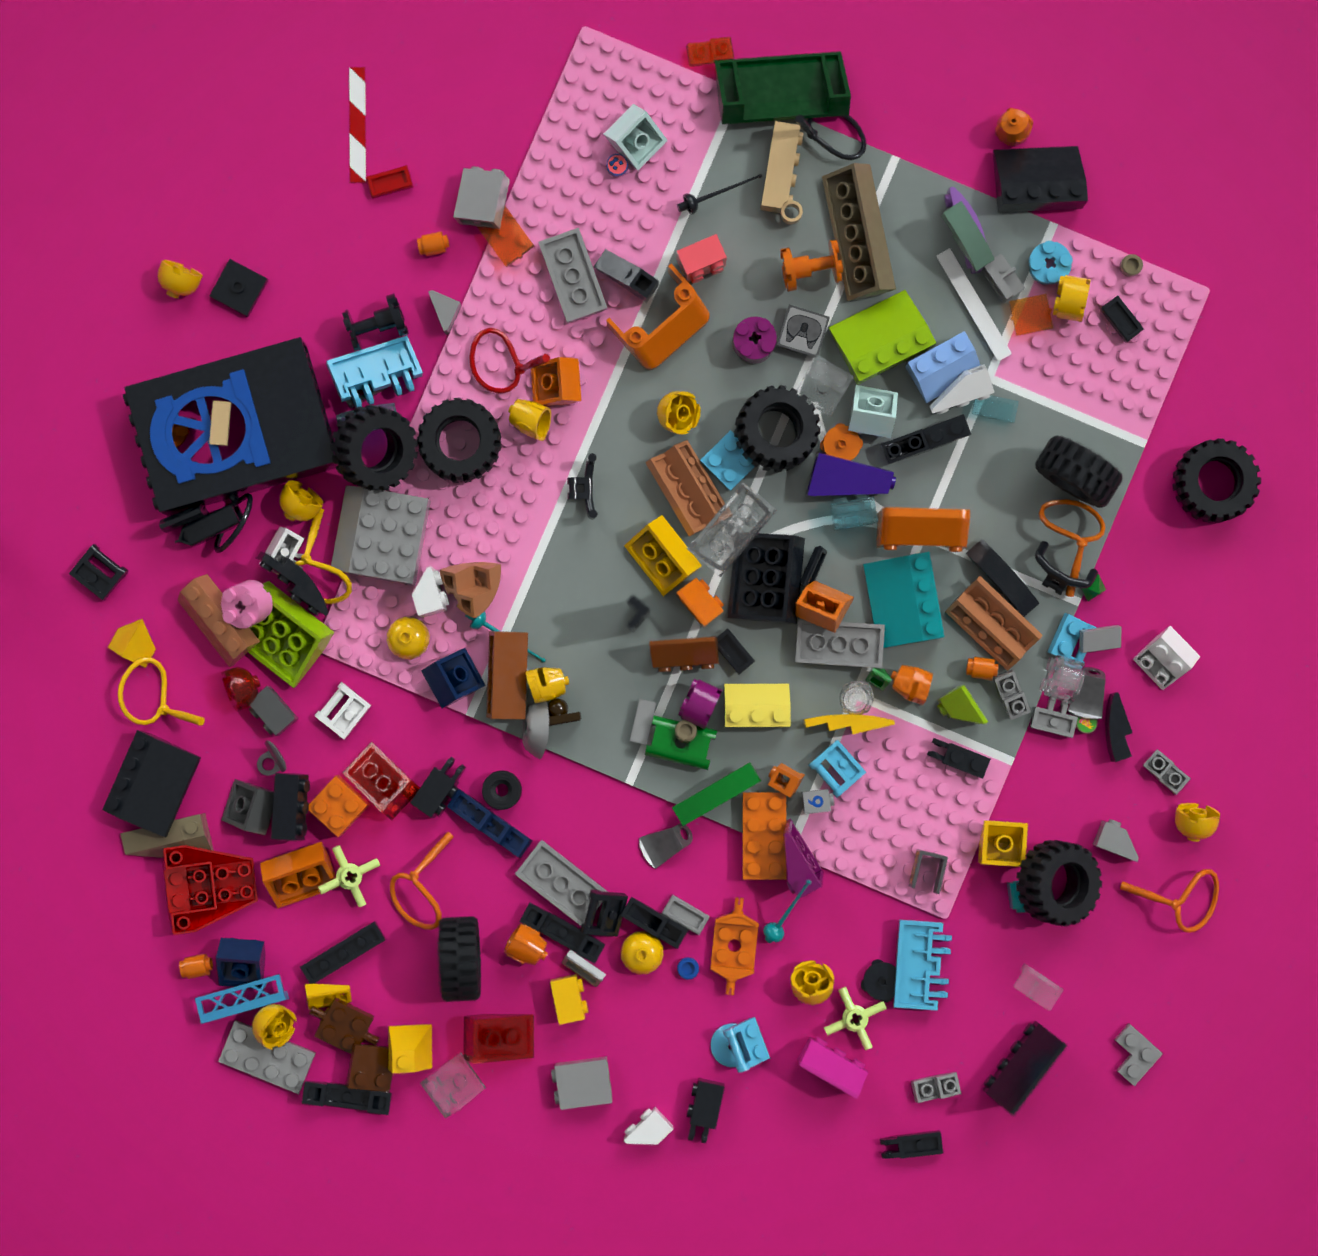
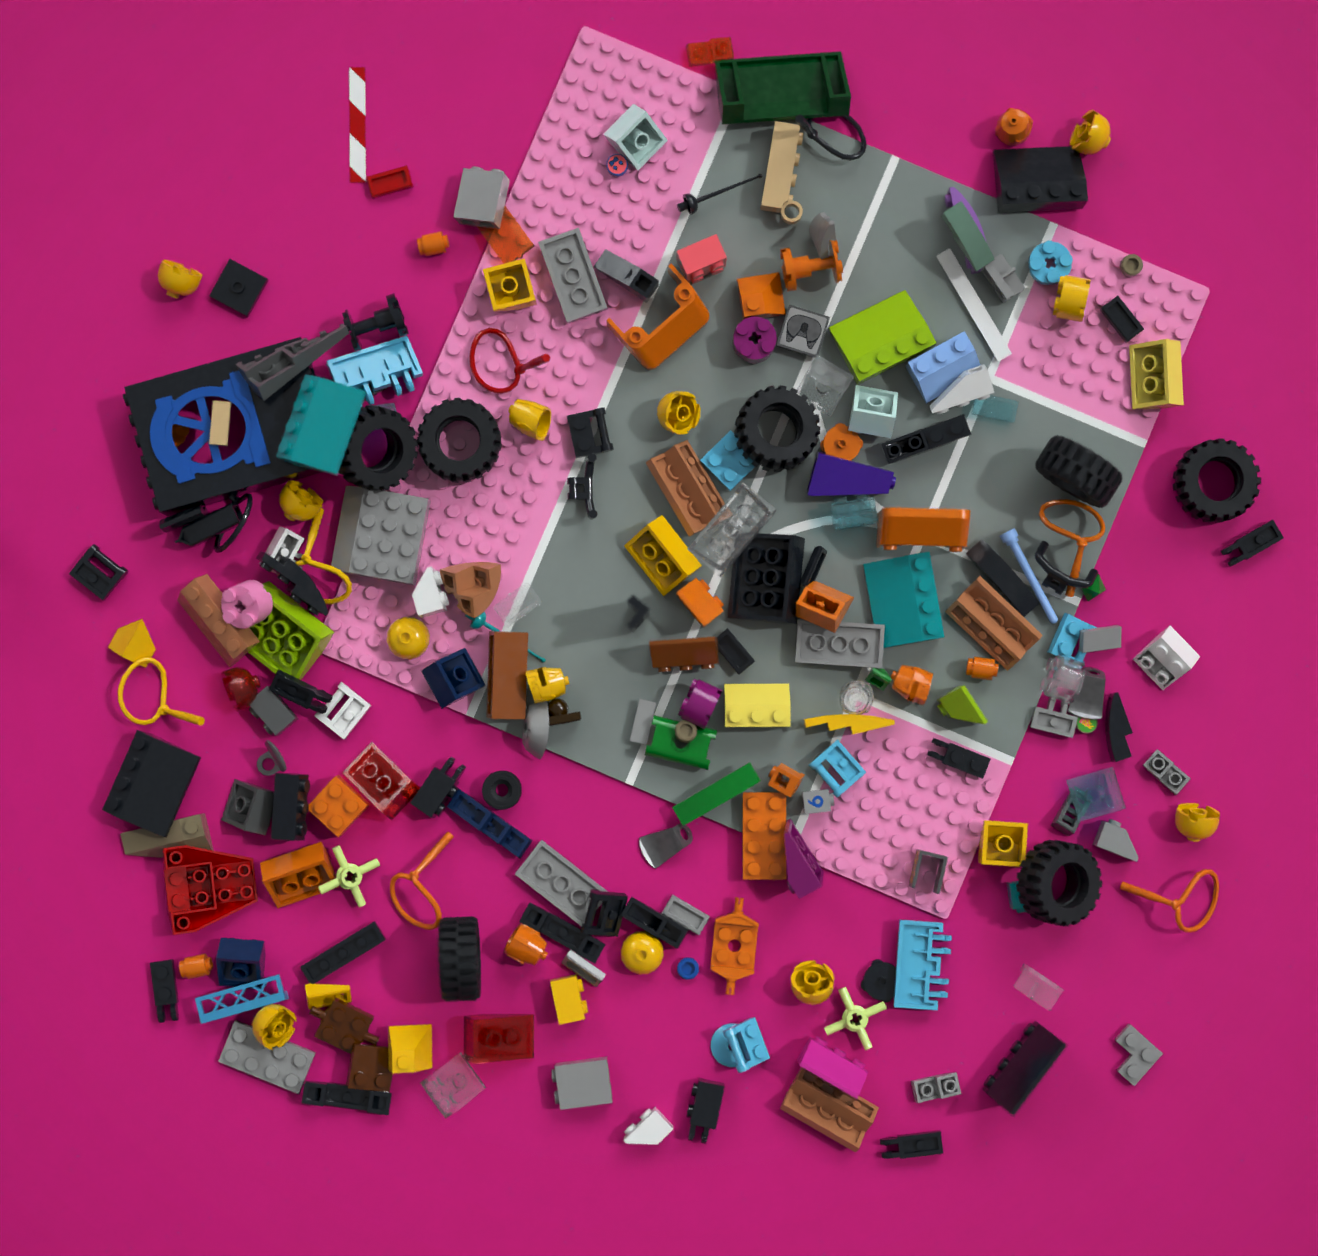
light grey slope [428,290,462,335] -> none
orange slope [531,357,582,406] -> none
teal sword [763,880,811,943] -> none
dark tan slope [822,163,896,301] -> none
light grey slope [993,670,1031,720] -> none
clear orange piece [1009,294,1053,336] -> none
none -> black hinge [150,959,179,1023]
none -> dark grey wedge [236,324,349,401]
none -> black hinge [269,669,332,714]
none -> teal slope [276,375,366,475]
none -> yellow slope [483,258,537,312]
none -> clear panel [494,582,543,628]
none -> black plate [567,407,614,458]
none -> orange slope [737,272,786,320]
none -> nougat slope [780,1067,879,1153]
none -> light grey slope [809,212,836,259]
none -> light blue piece [1000,528,1058,624]
none -> dark grey slope [1051,786,1093,836]
none -> clear light blue slope [1066,767,1126,822]
none -> yellow cylinder [1070,110,1111,155]
none -> light yellow slope [1129,339,1184,409]
none -> black hinge [1221,520,1284,567]

